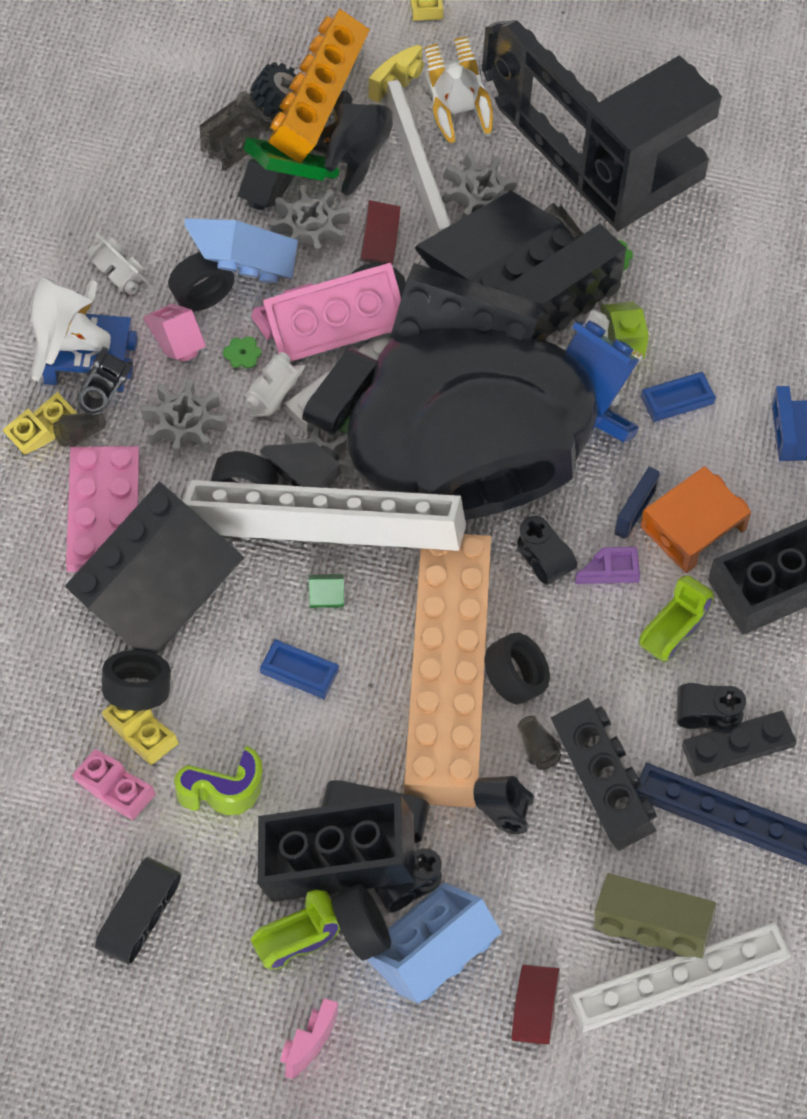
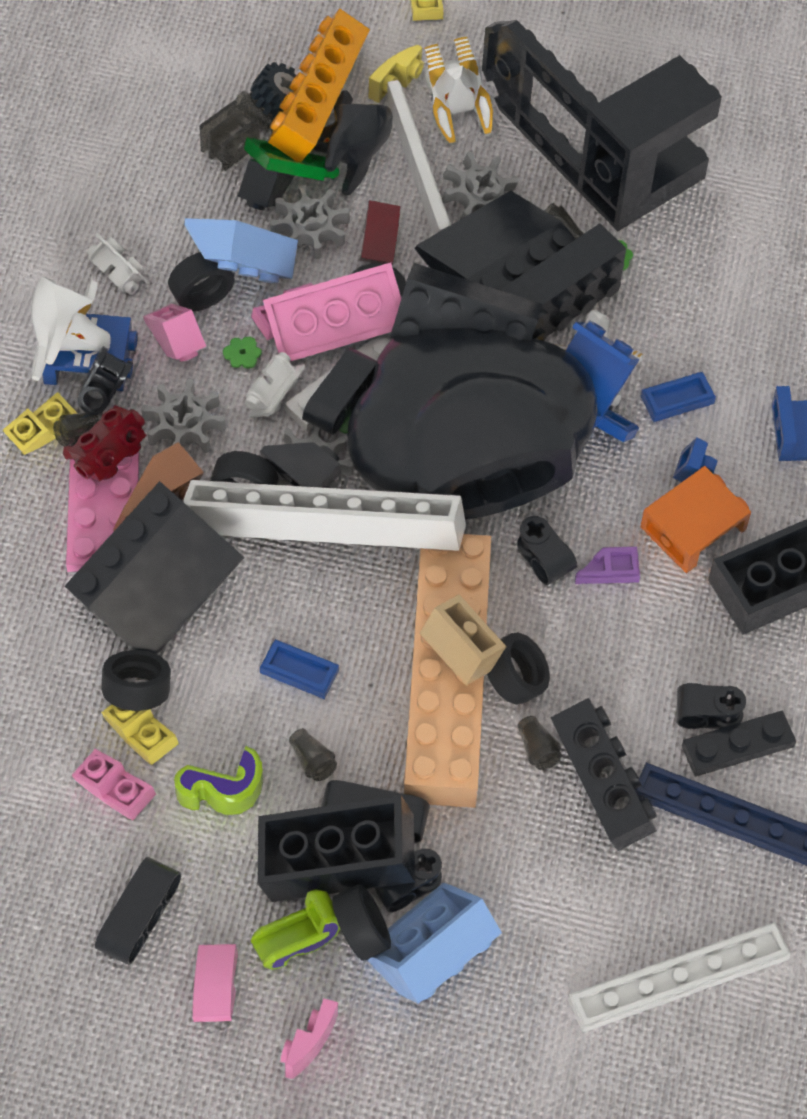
slope [308,574,344,608] -> none
black piece [473,776,535,834] -> none
dark red slope [511,965,560,1045] -> none
olive brick [594,873,716,959] -> none
lime slope [600,301,649,359] -> none
dark blue tile [614,466,660,539] -> none
lime animal [639,575,714,662] -> none
none -> dark red brick [63,405,147,482]
none -> nougat slope [113,442,204,531]
none -> bright pink slope [193,944,238,1022]
none -> clear smoke cone [289,728,337,781]
none -> tan brick [420,595,506,686]
none -> blue tile [673,437,718,482]

